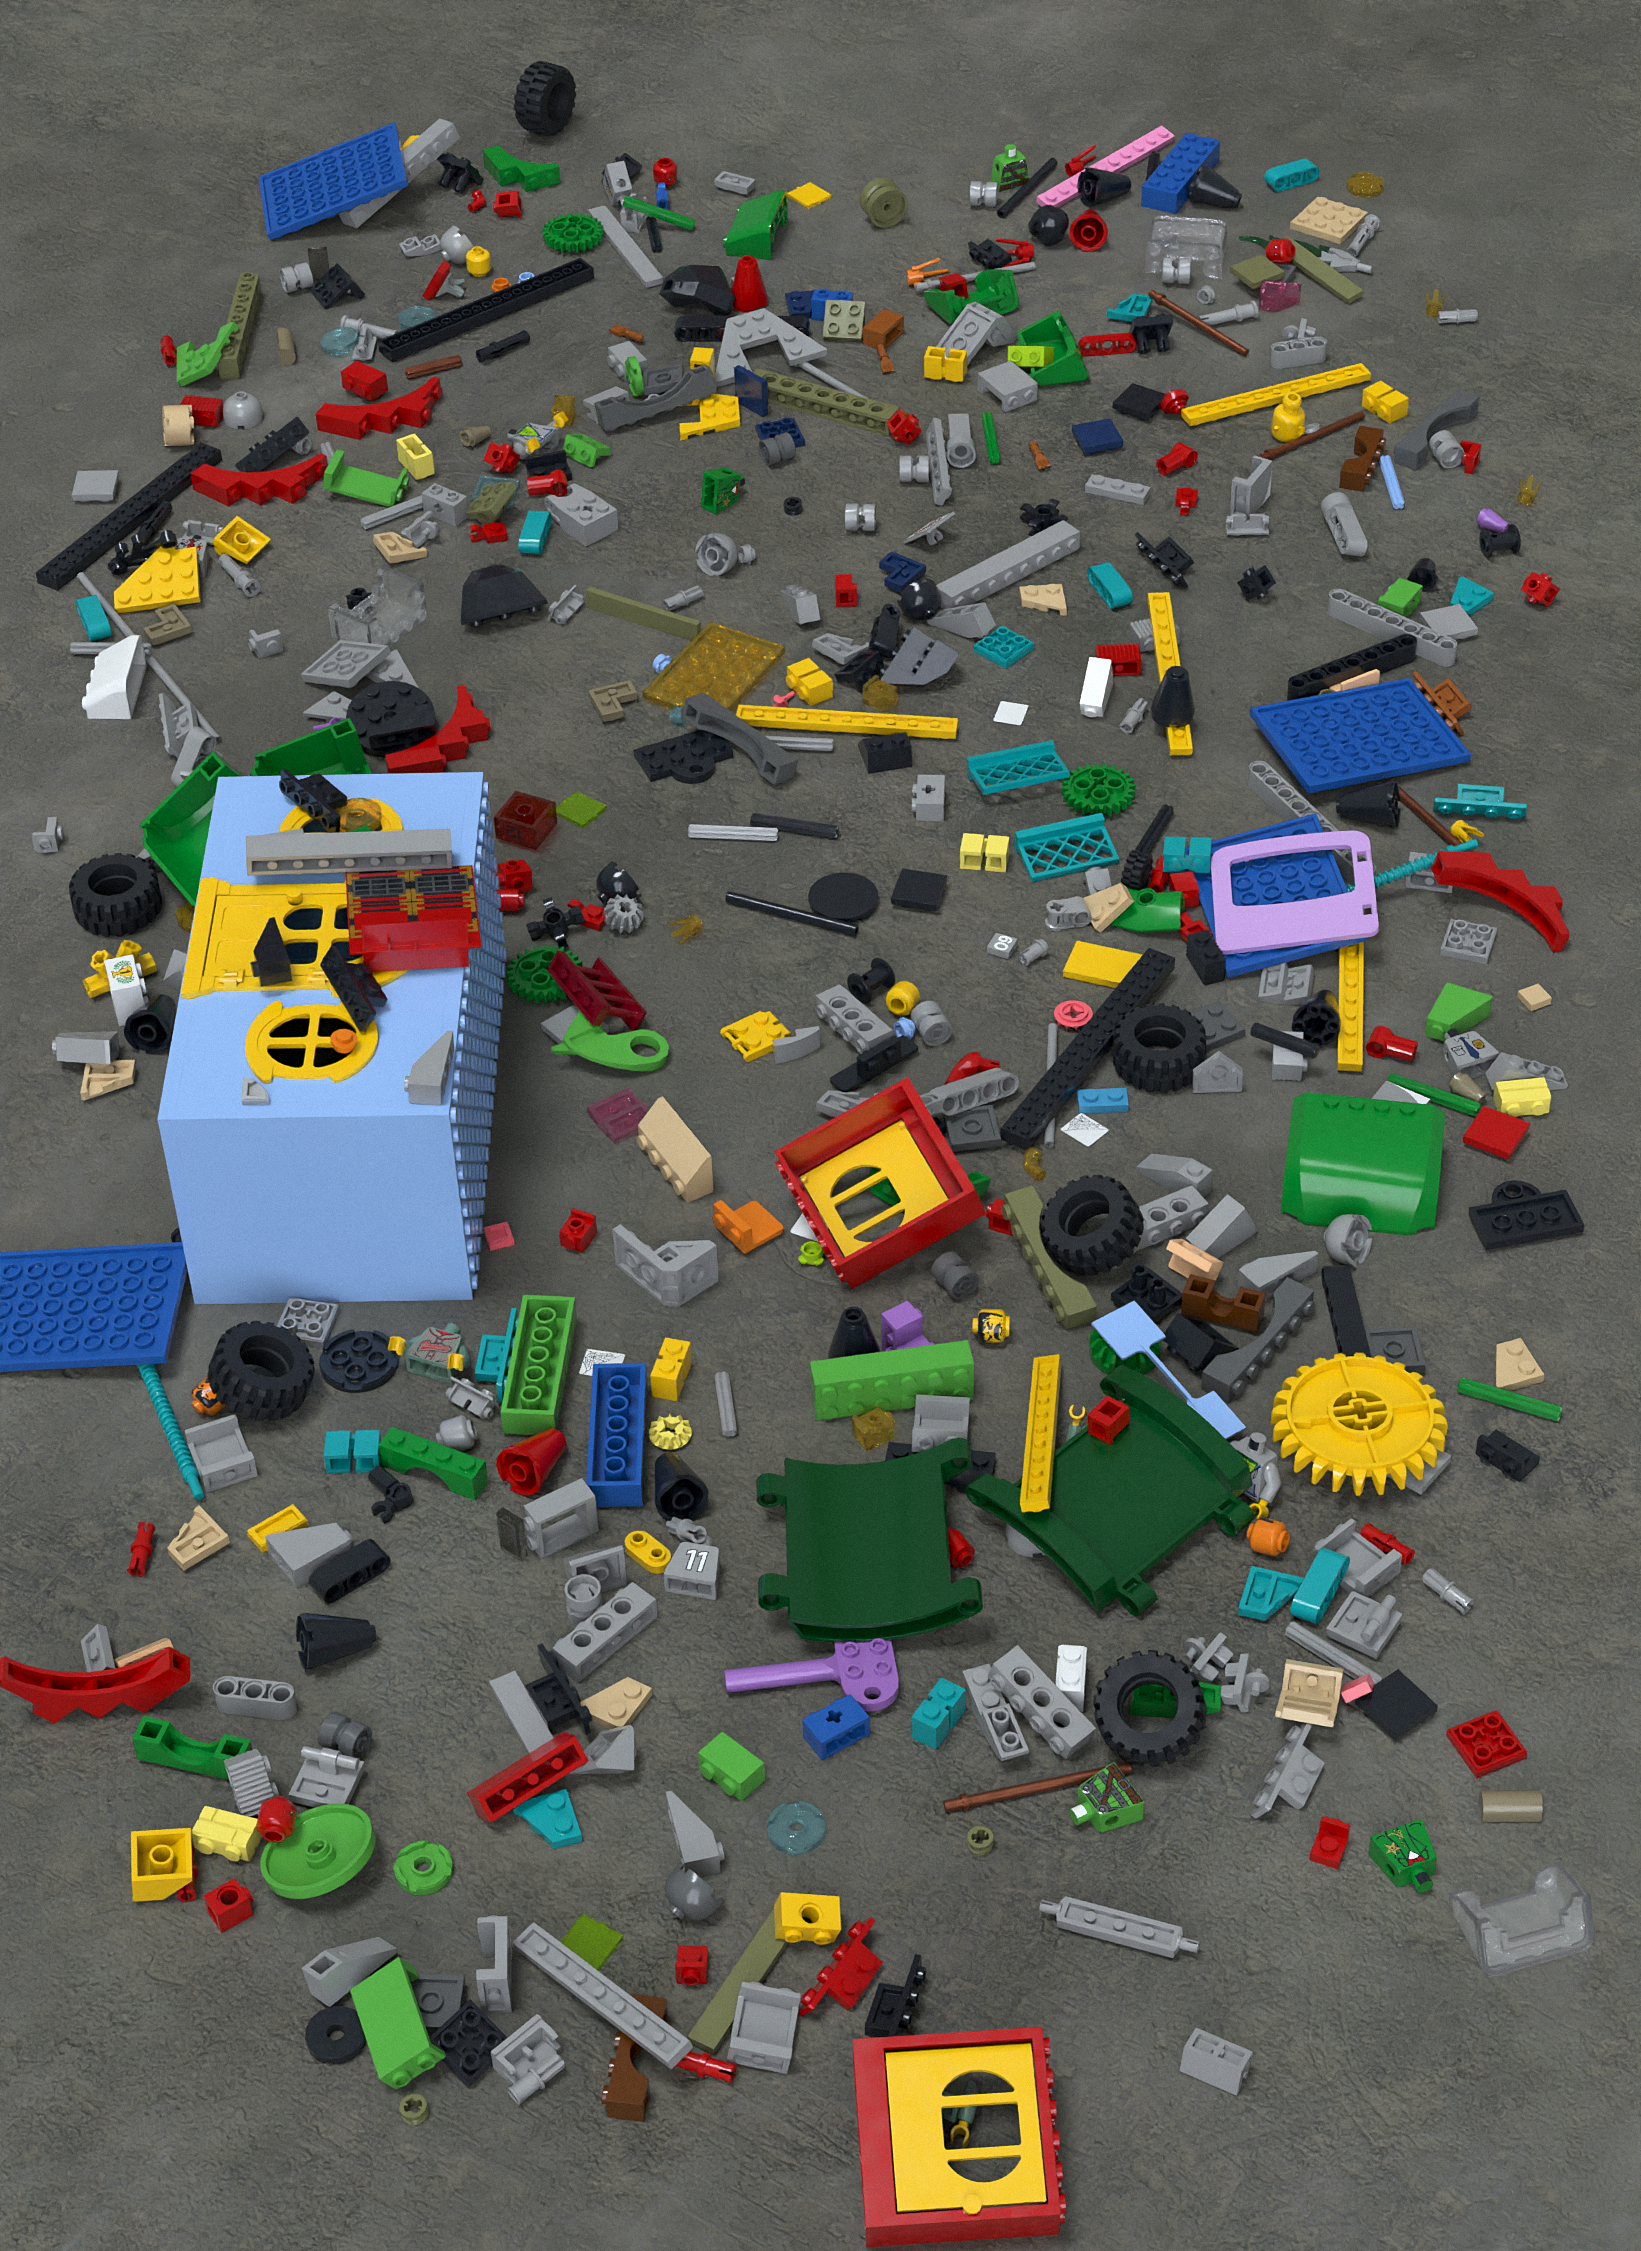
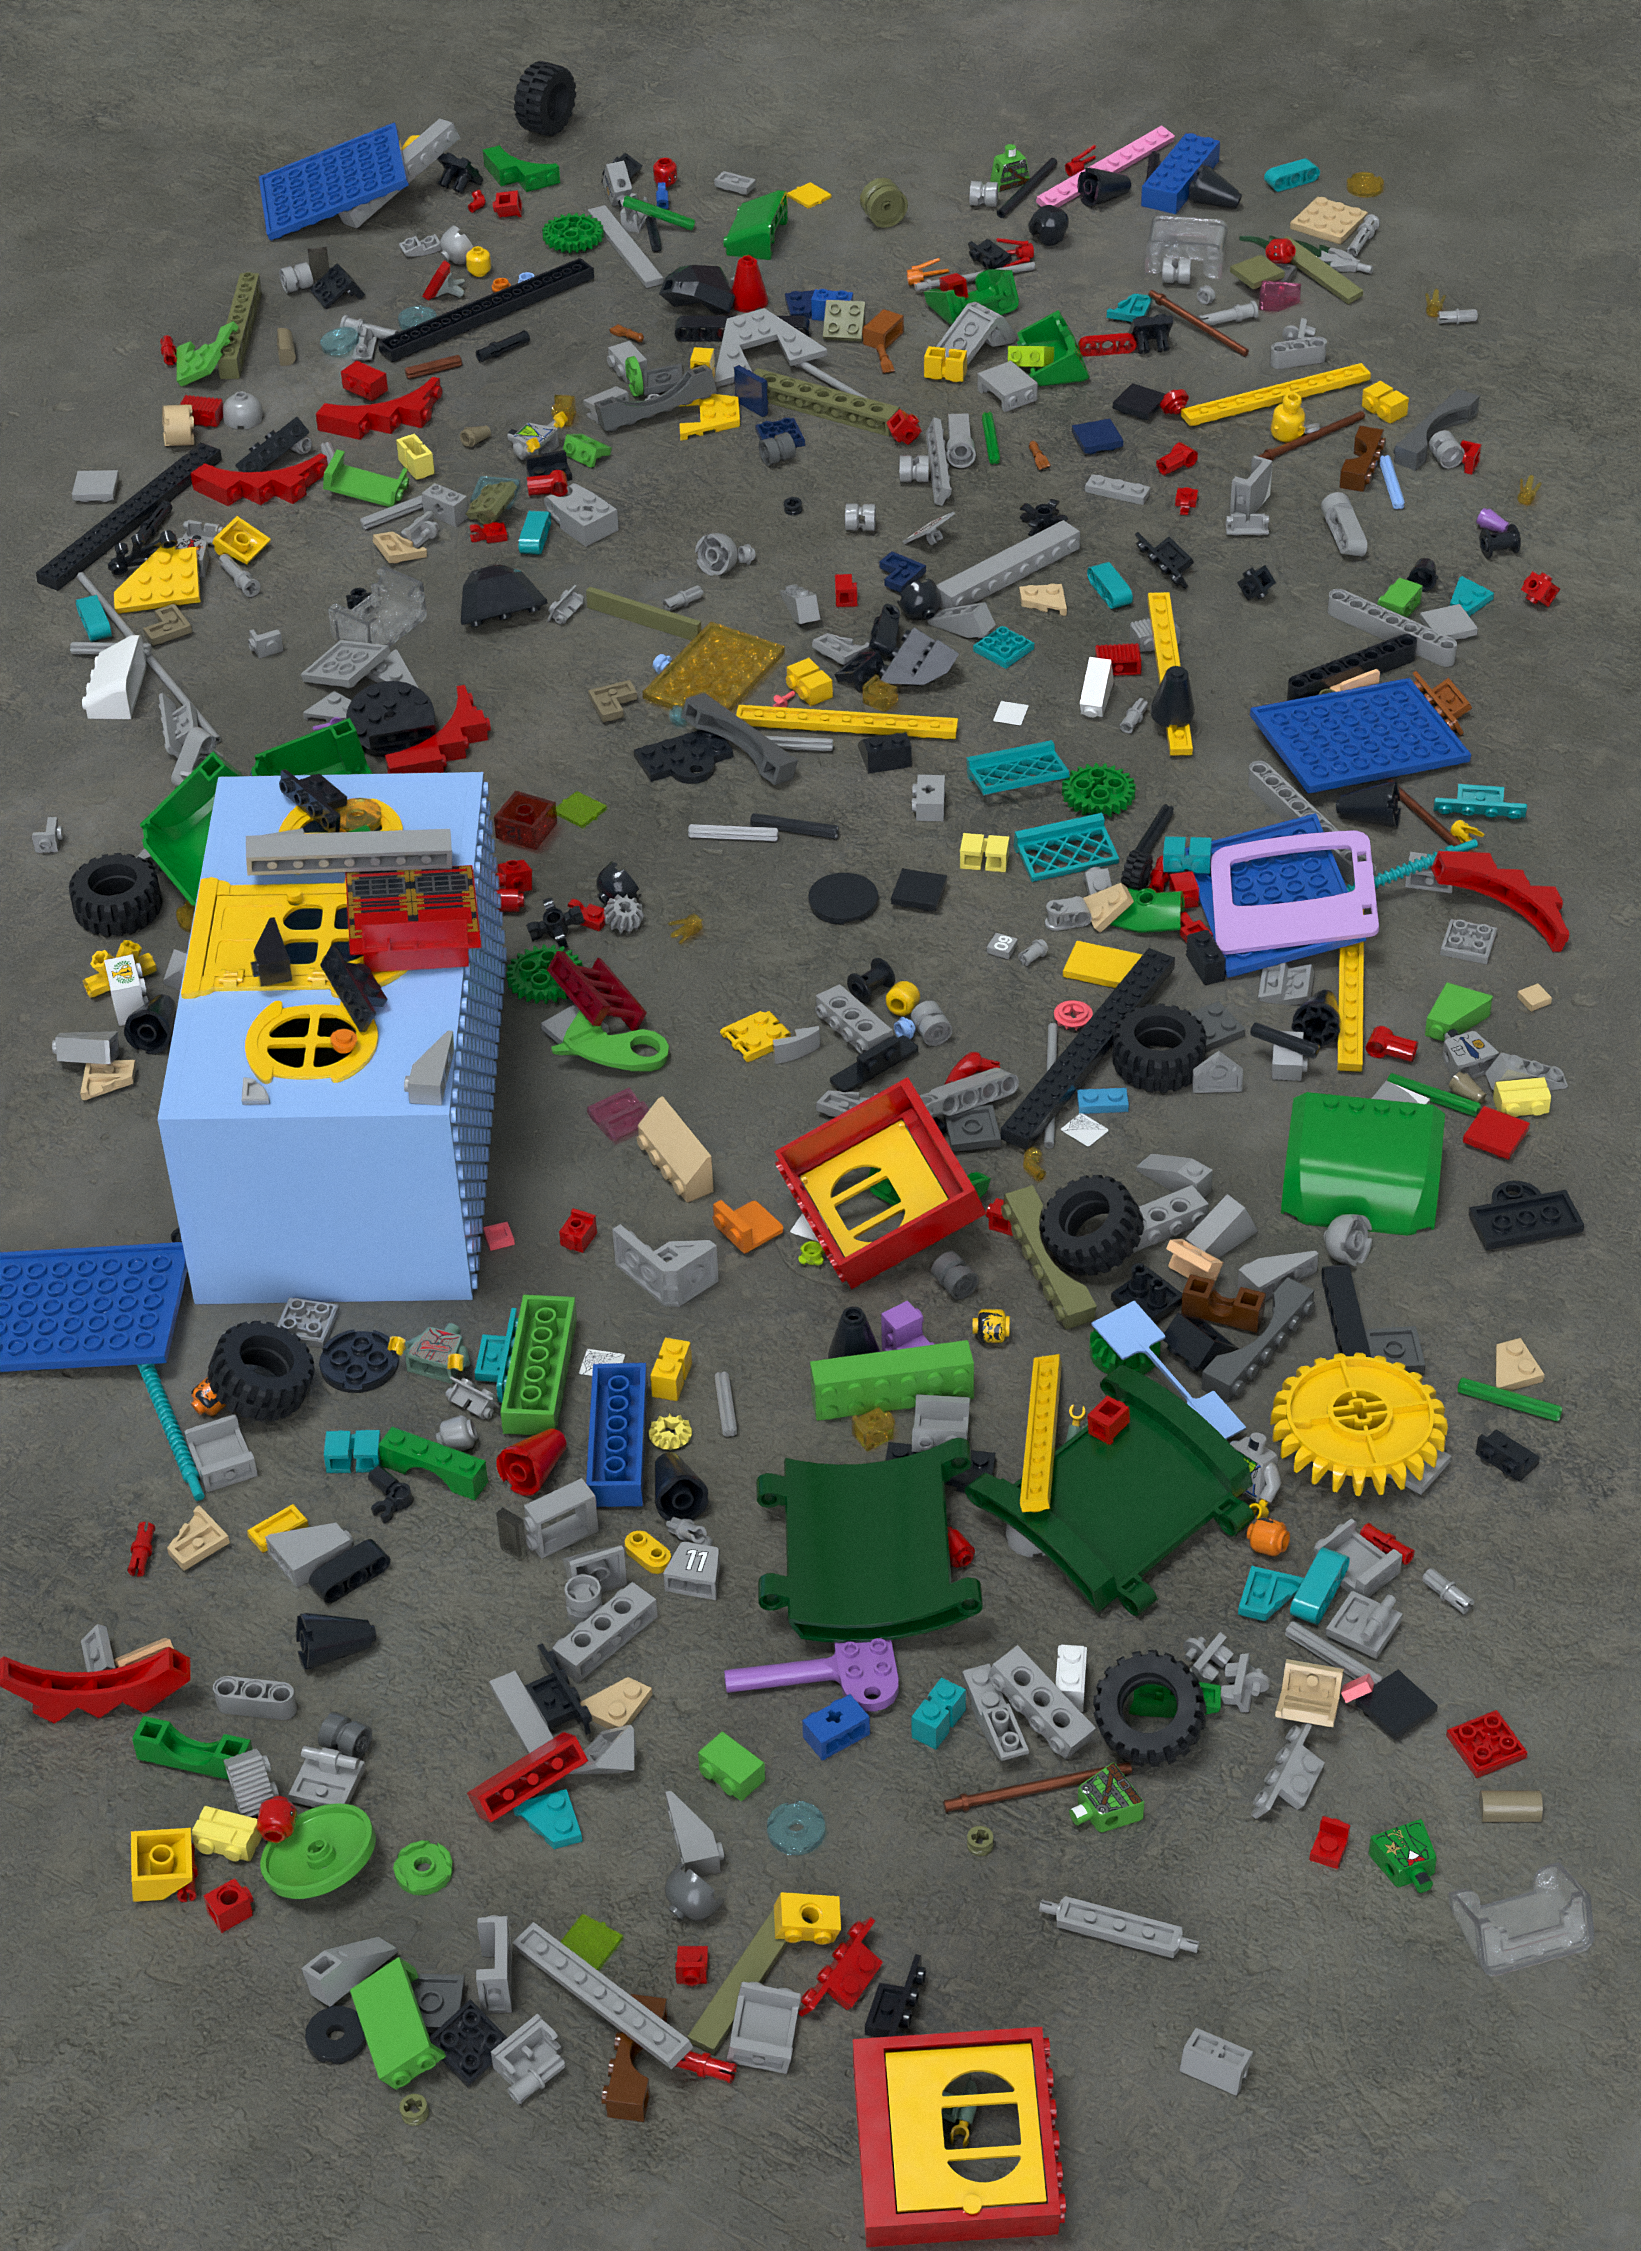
red brick [483,442,520,474] -> none
green torso [701,467,745,515] -> none
black piece [725,891,859,936] -> none
red cone [1070,209,1108,252] -> none

